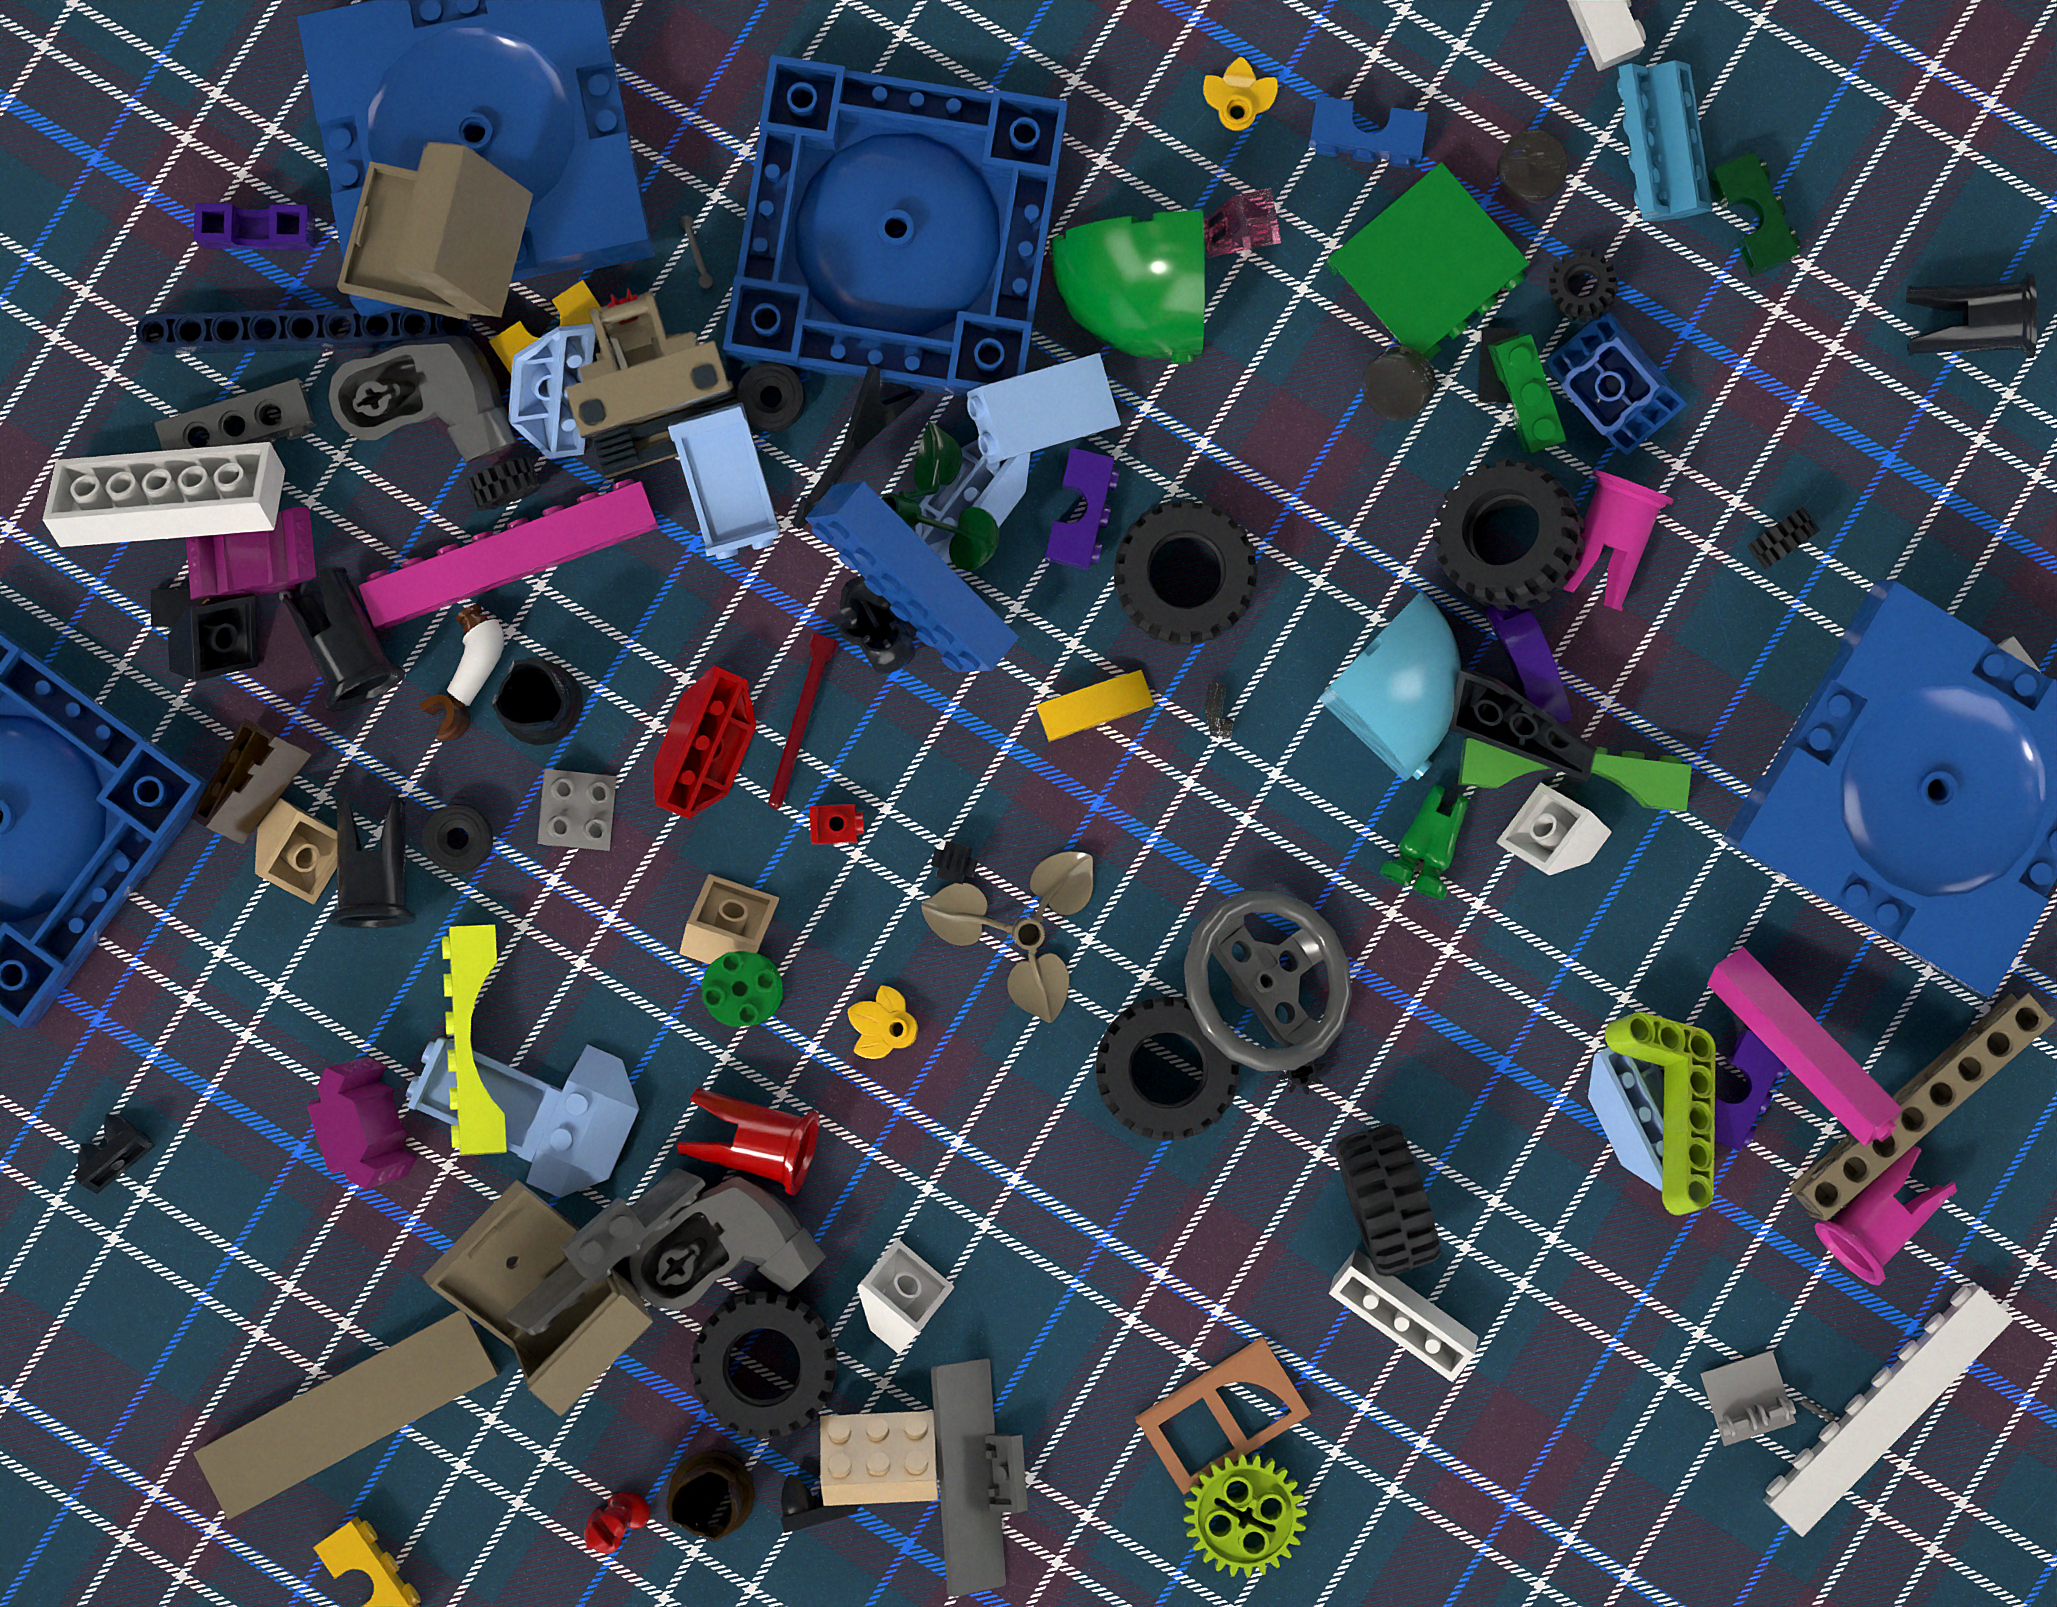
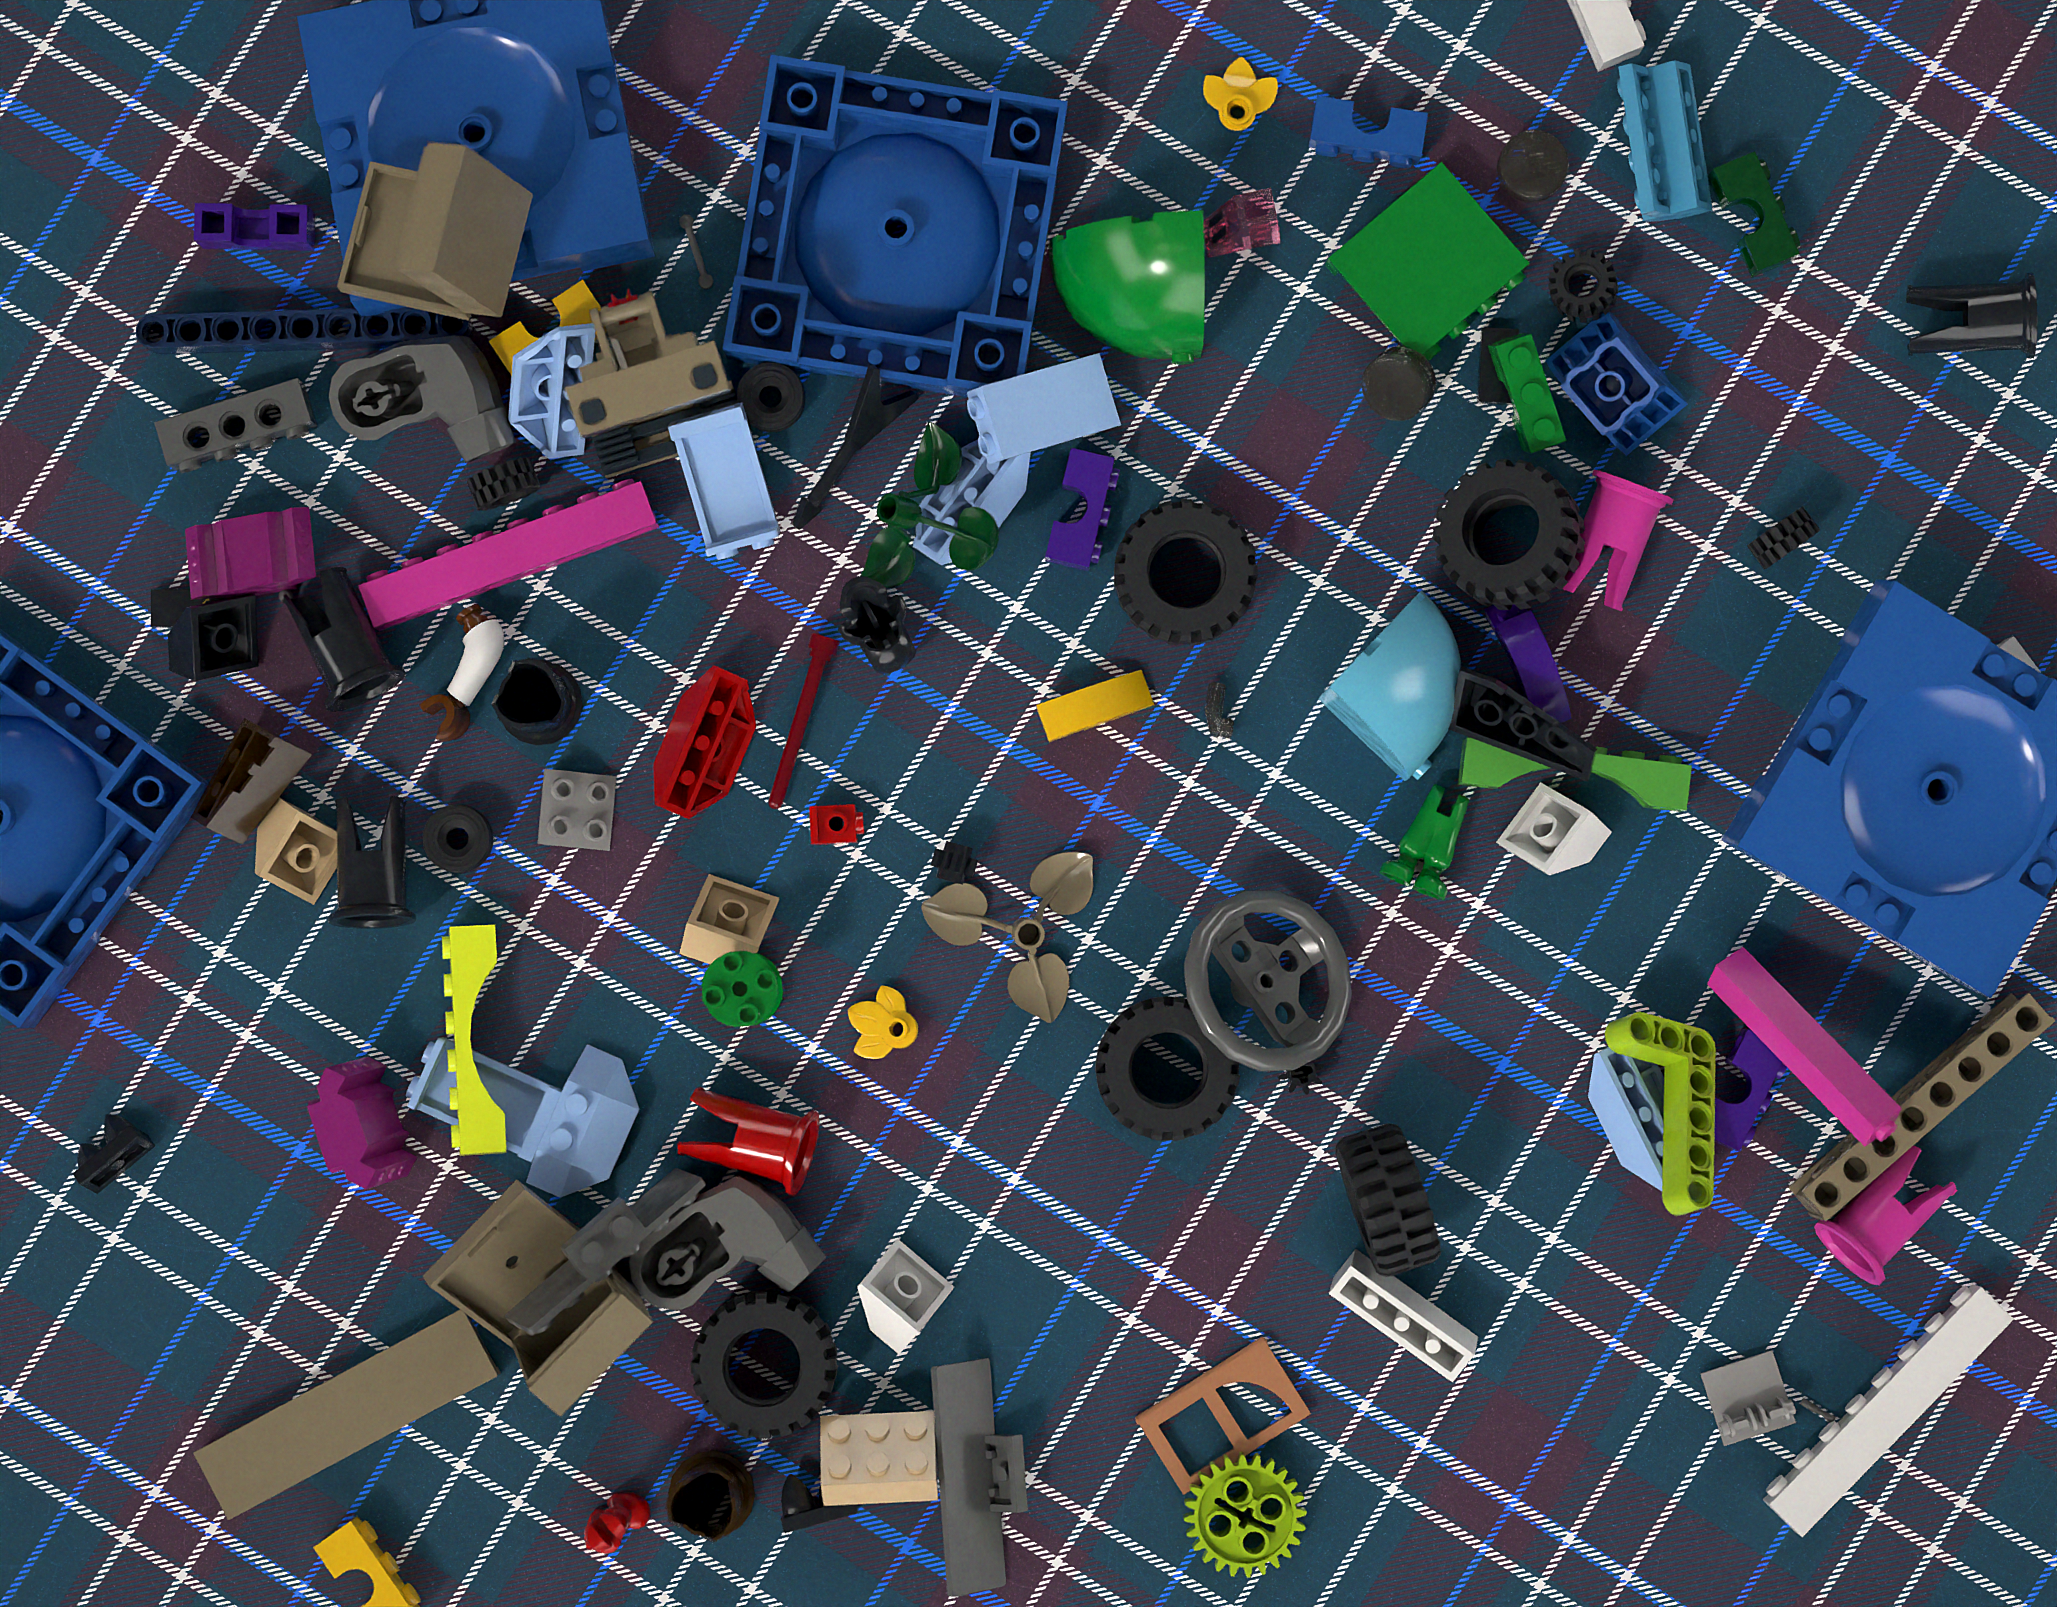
white brick [43,442,285,547] -> none
blue brick [805,481,1019,672] -> none

